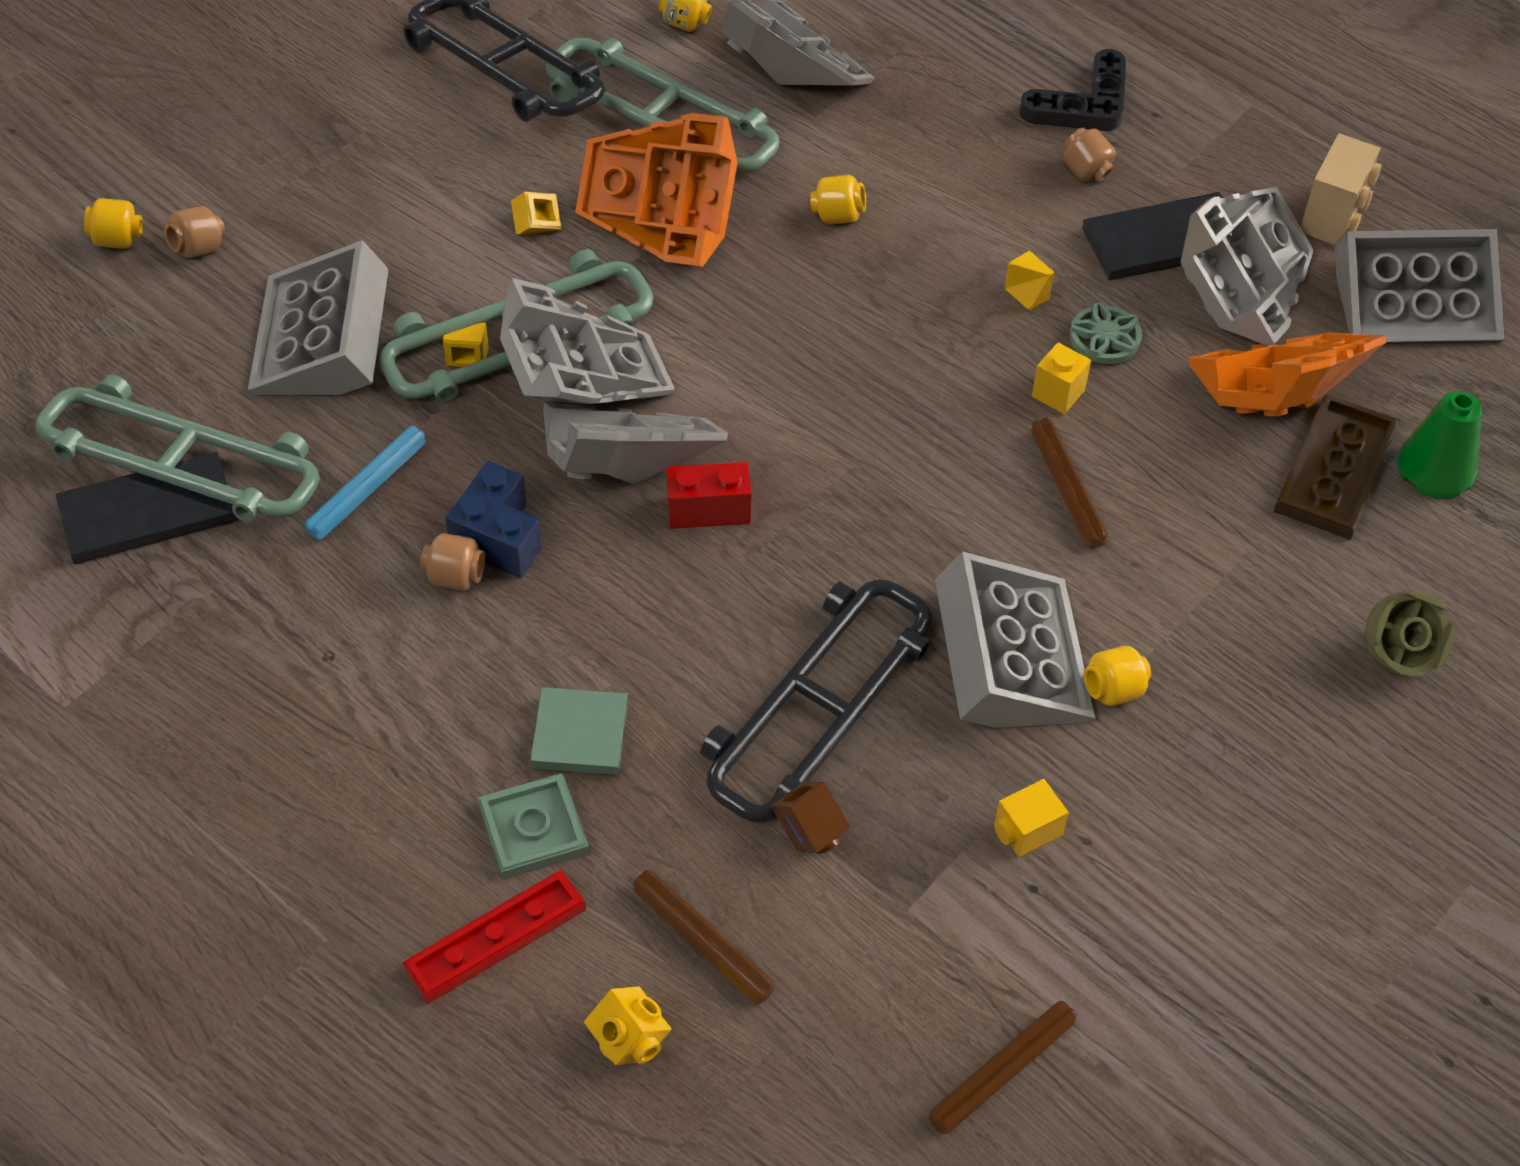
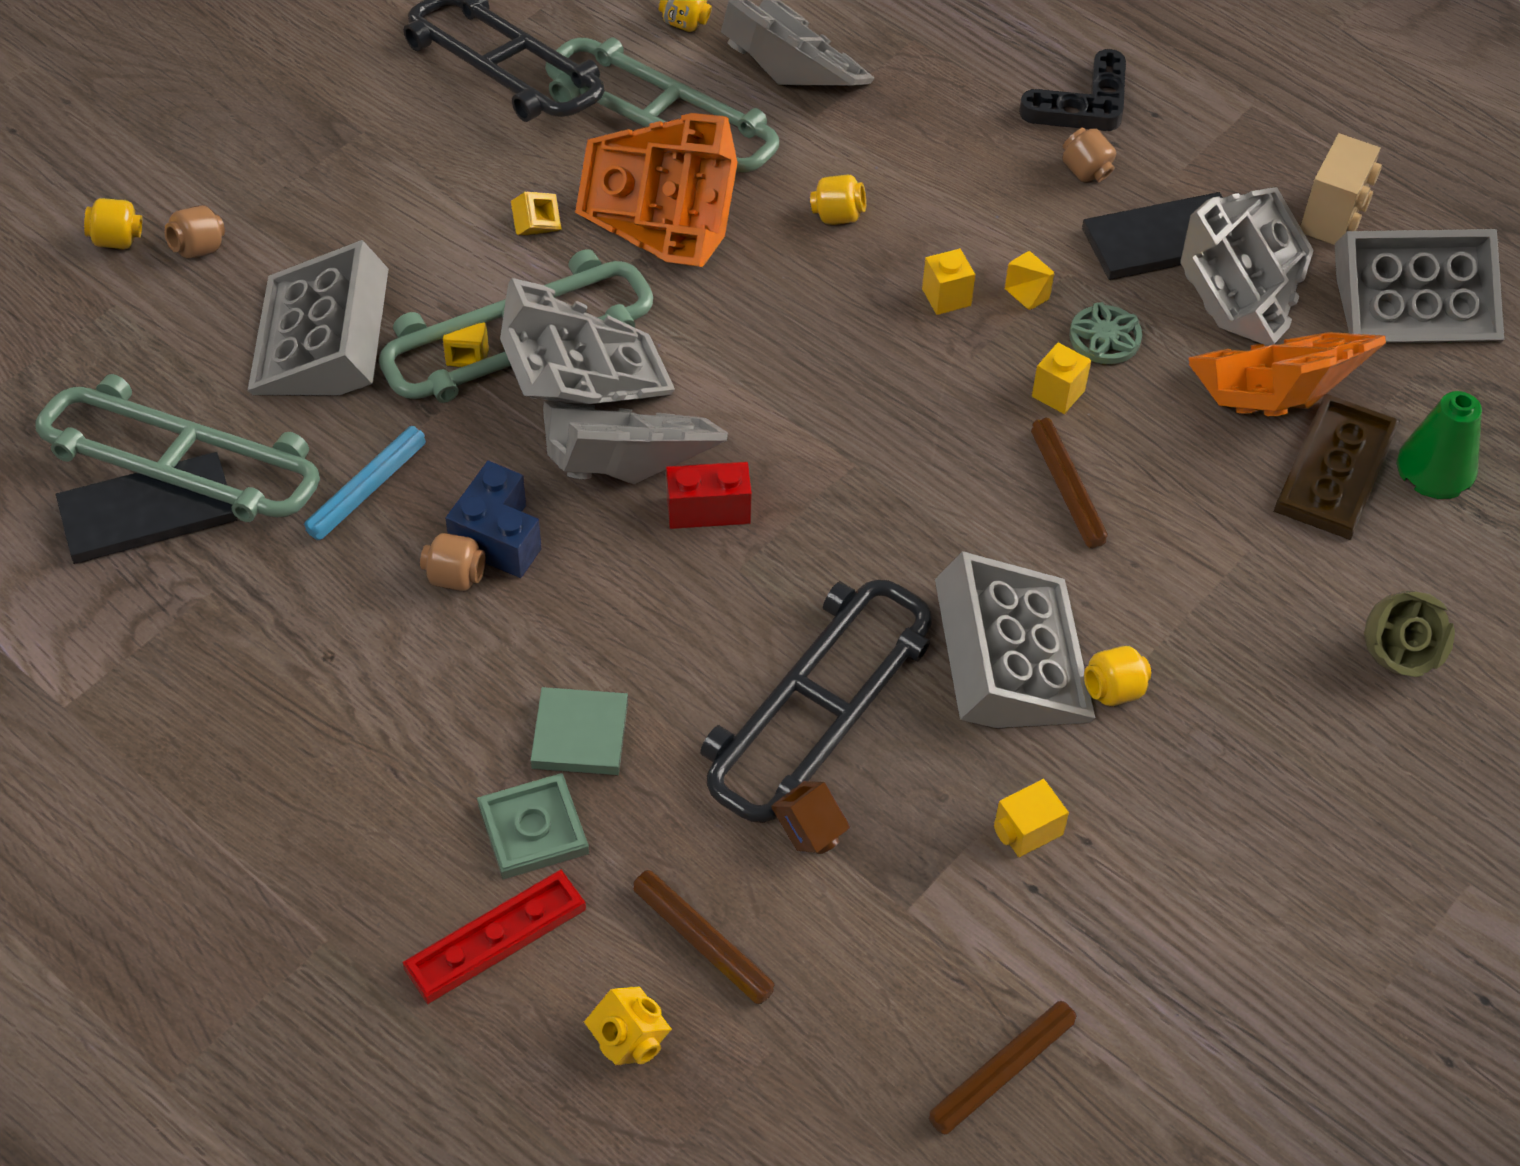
none -> yellow brick [922,248,976,315]

